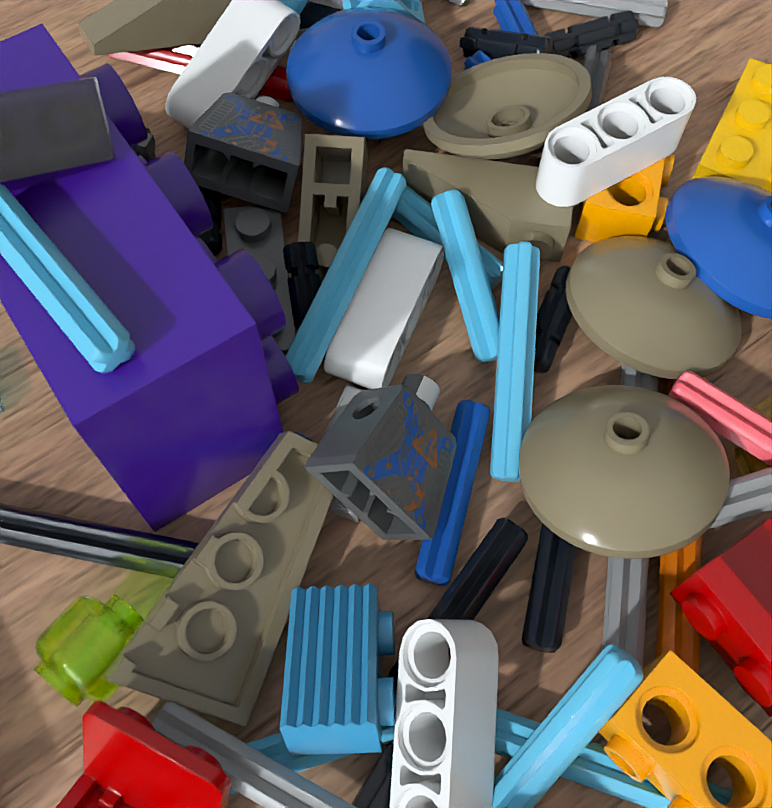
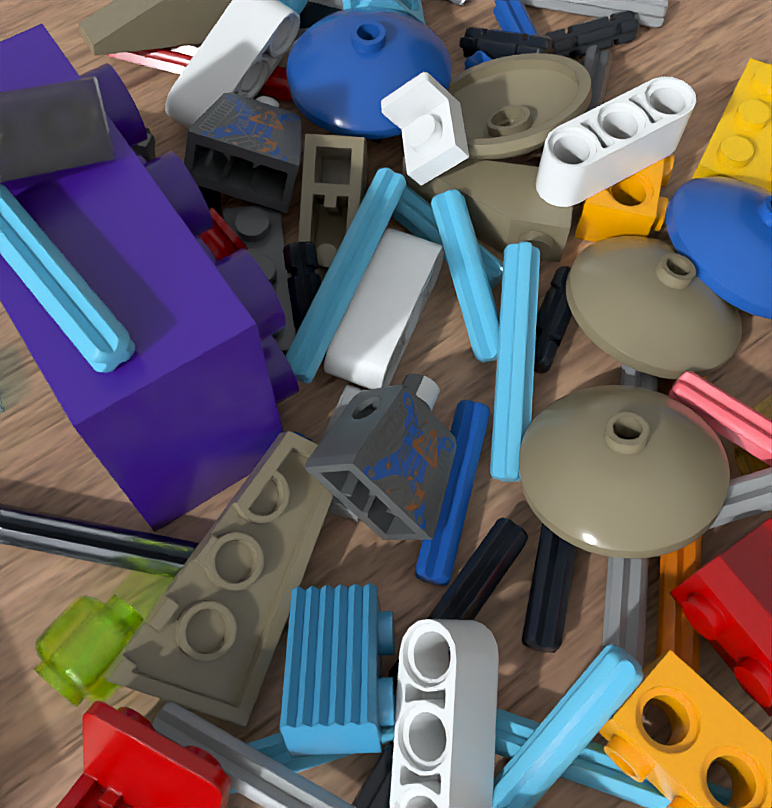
none -> red bush [198,207,248,261]
none -> white bracket [381,72,469,186]

